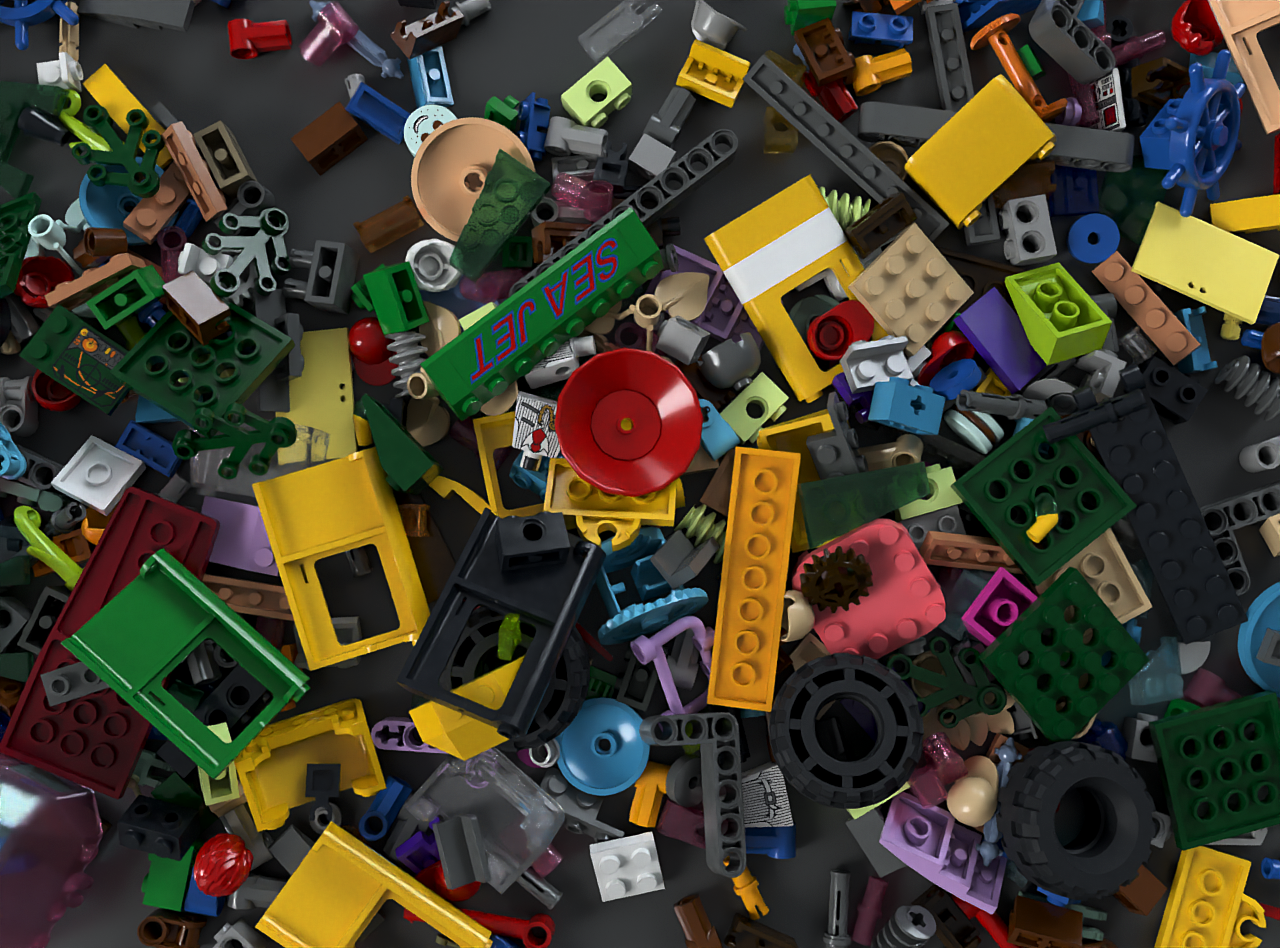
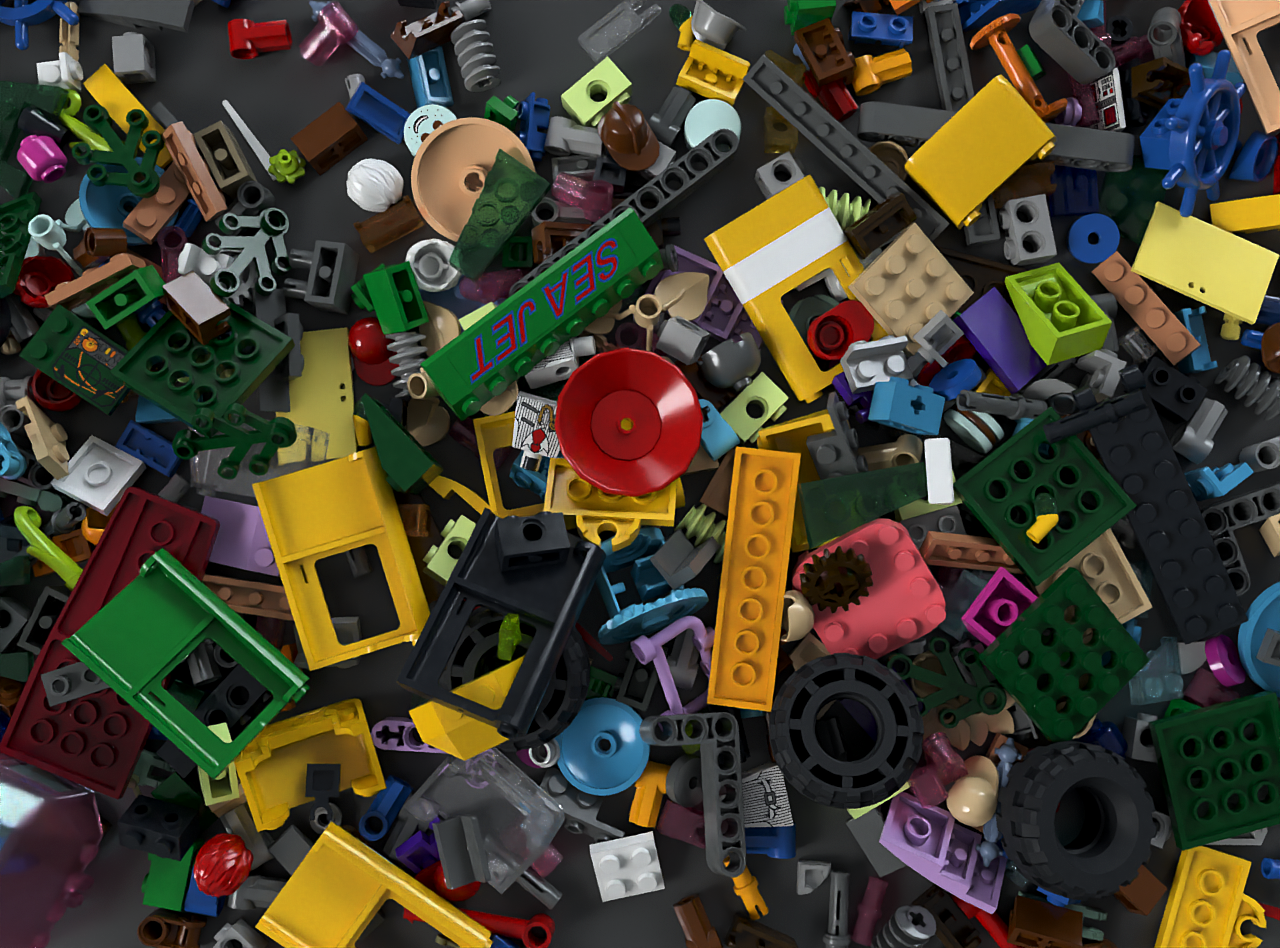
none -> tan wing [16,396,70,480]
none -> dark pink head [17,135,67,183]
none -> light grey brick [112,32,157,84]
none -> white sticker [222,100,276,181]
none -> lime plant [268,149,306,184]
none -> white hair [346,158,404,212]
none -> yellowish green brick [423,514,476,586]
none -> light grey piece [450,19,501,92]
none -> reddish brown piece [598,101,660,171]
none -> arm [669,3,695,51]
none -> light aqua head [684,99,742,152]
none -> light grey brick [754,151,805,200]
none -> light grey tile [797,860,831,895]
none -> light grey bracket [913,310,964,368]
none -> white slope [924,438,954,505]
none -> dark grey piece [1147,7,1187,67]
none -> light grey piece [1170,397,1228,464]
none -> dark azure bracket [1184,462,1254,501]
none -> magenta piece [1205,634,1246,687]
none -> blue piece [1229,130,1279,182]

